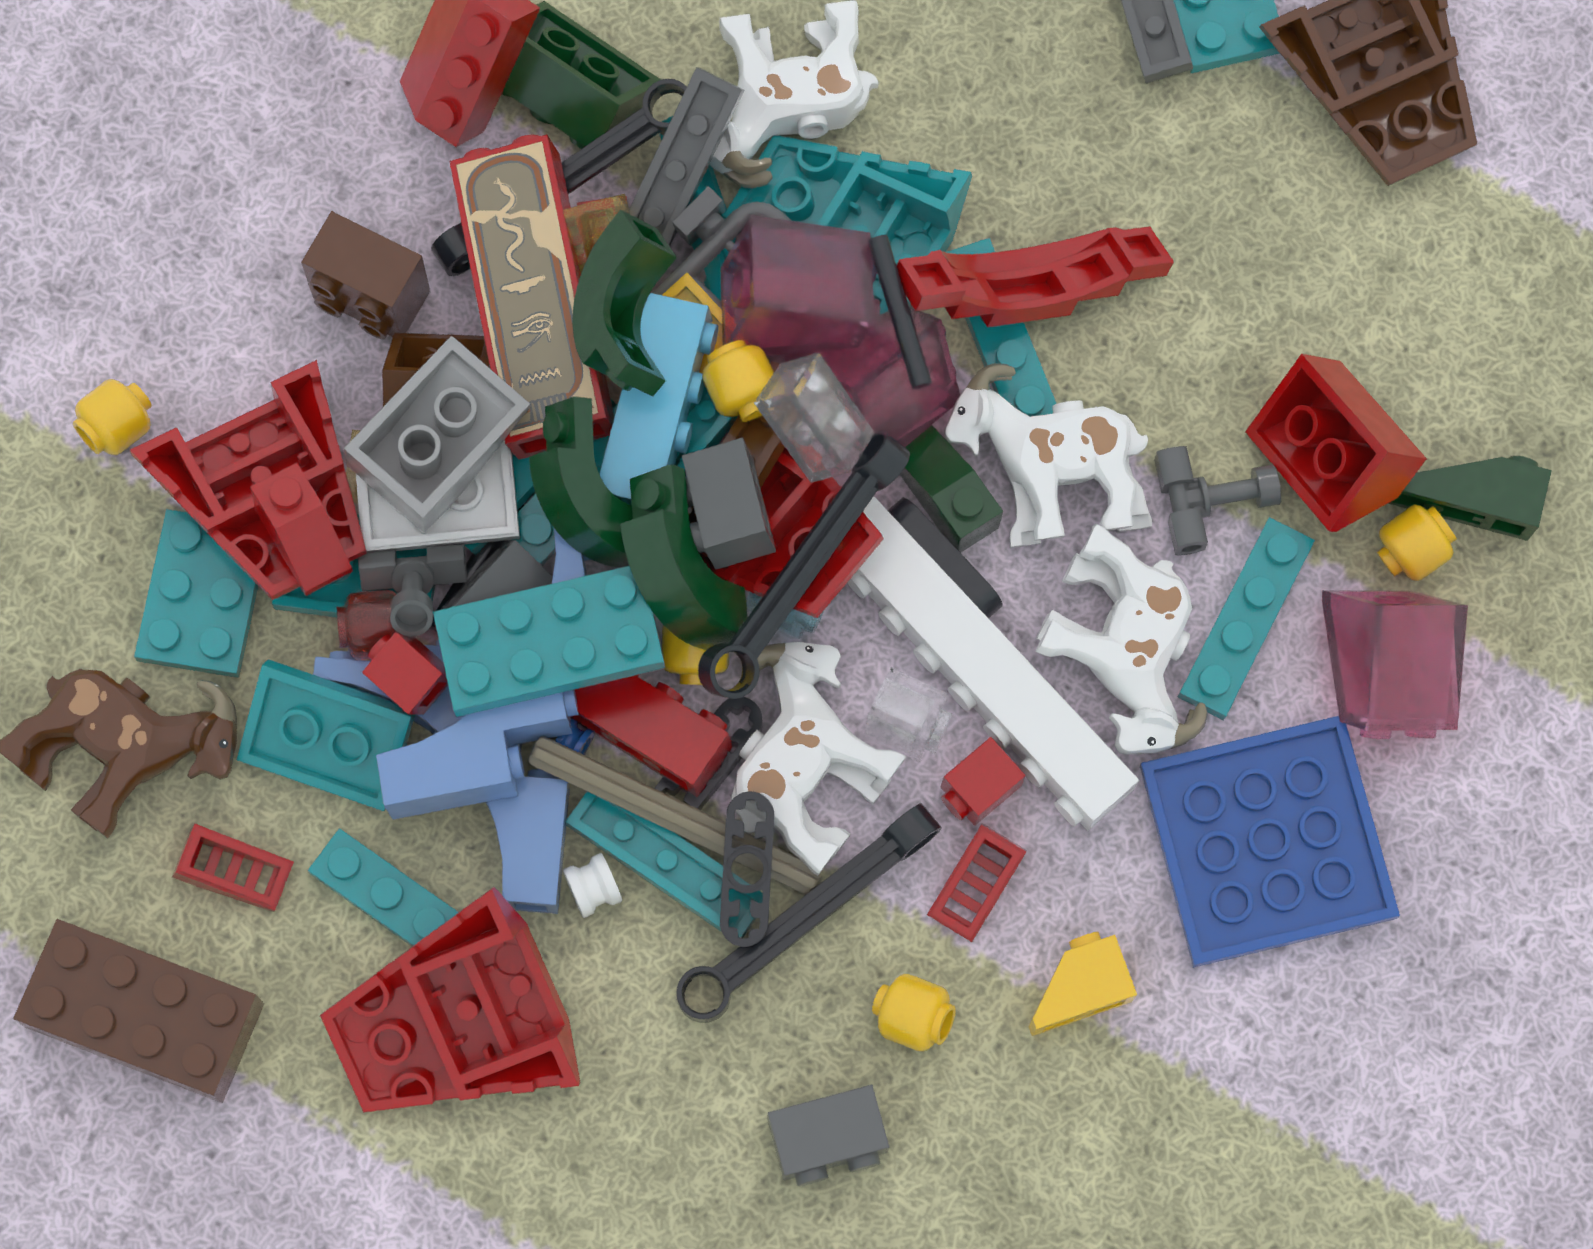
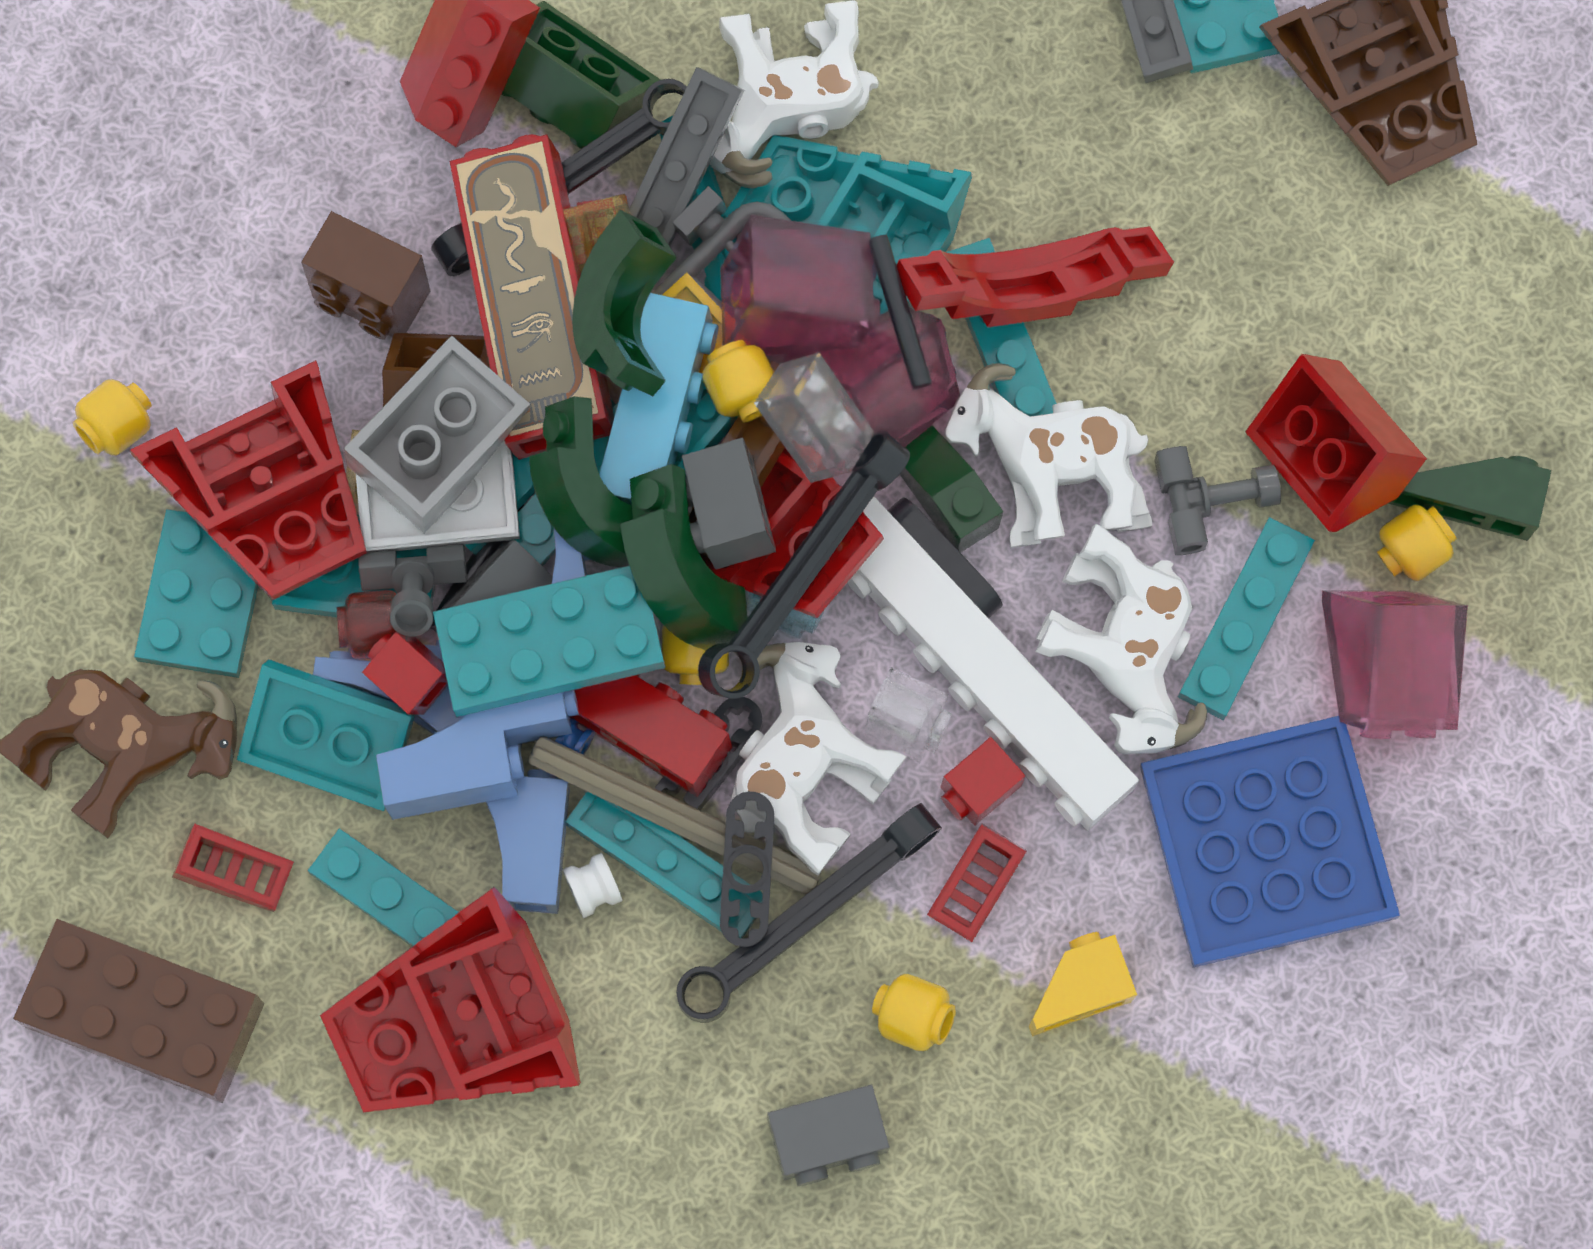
red slope [250,463,353,596] -> none

